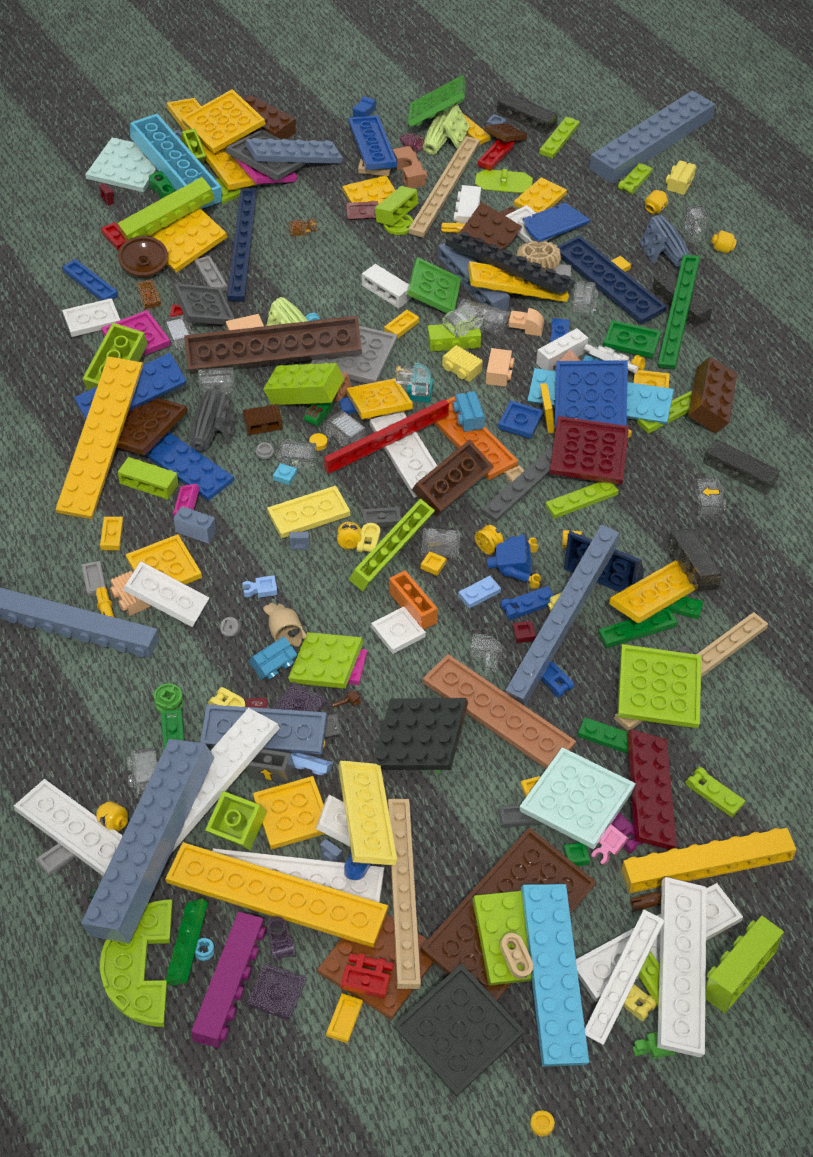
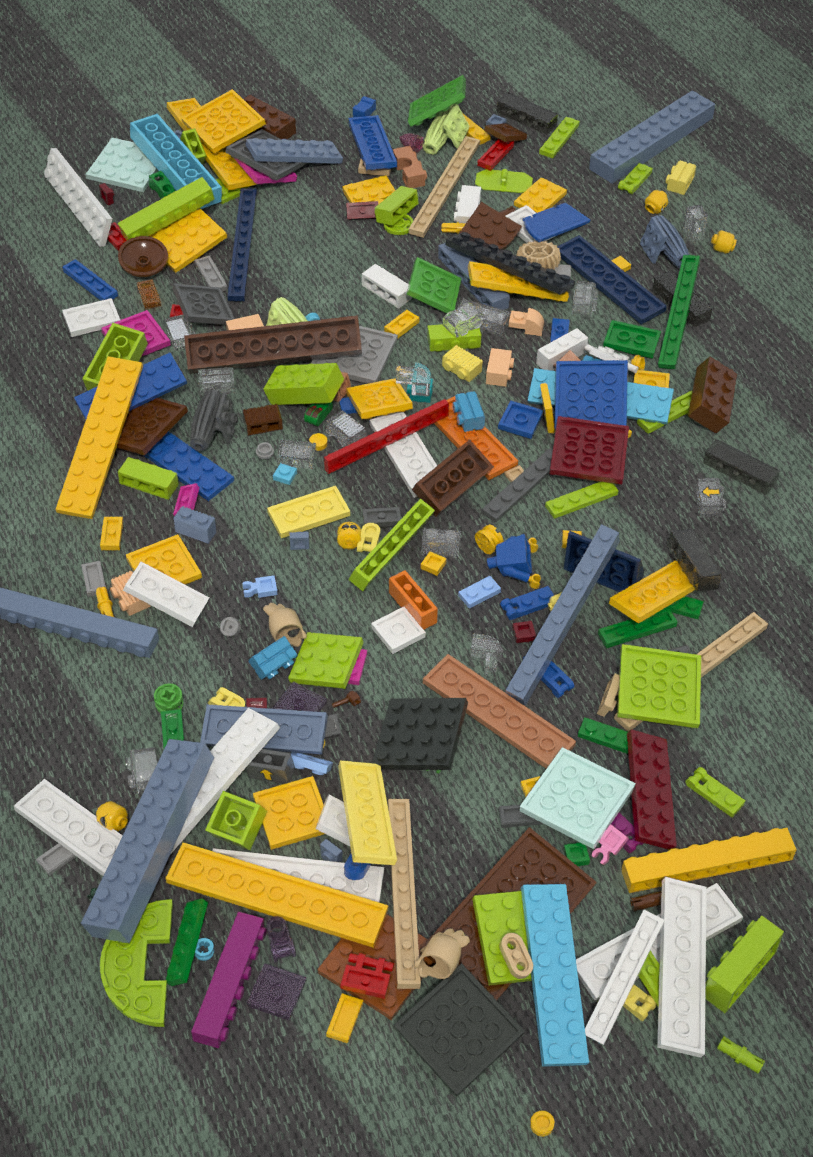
clear orange plate [289,218,317,236] -> none
bright green plate [632,1032,675,1059] -> none
none -> white plate [44,148,112,247]
none -> tan piece [415,929,470,979]
none -> tan plate [597,673,619,717]
none -> lime pin [717,1036,765,1074]

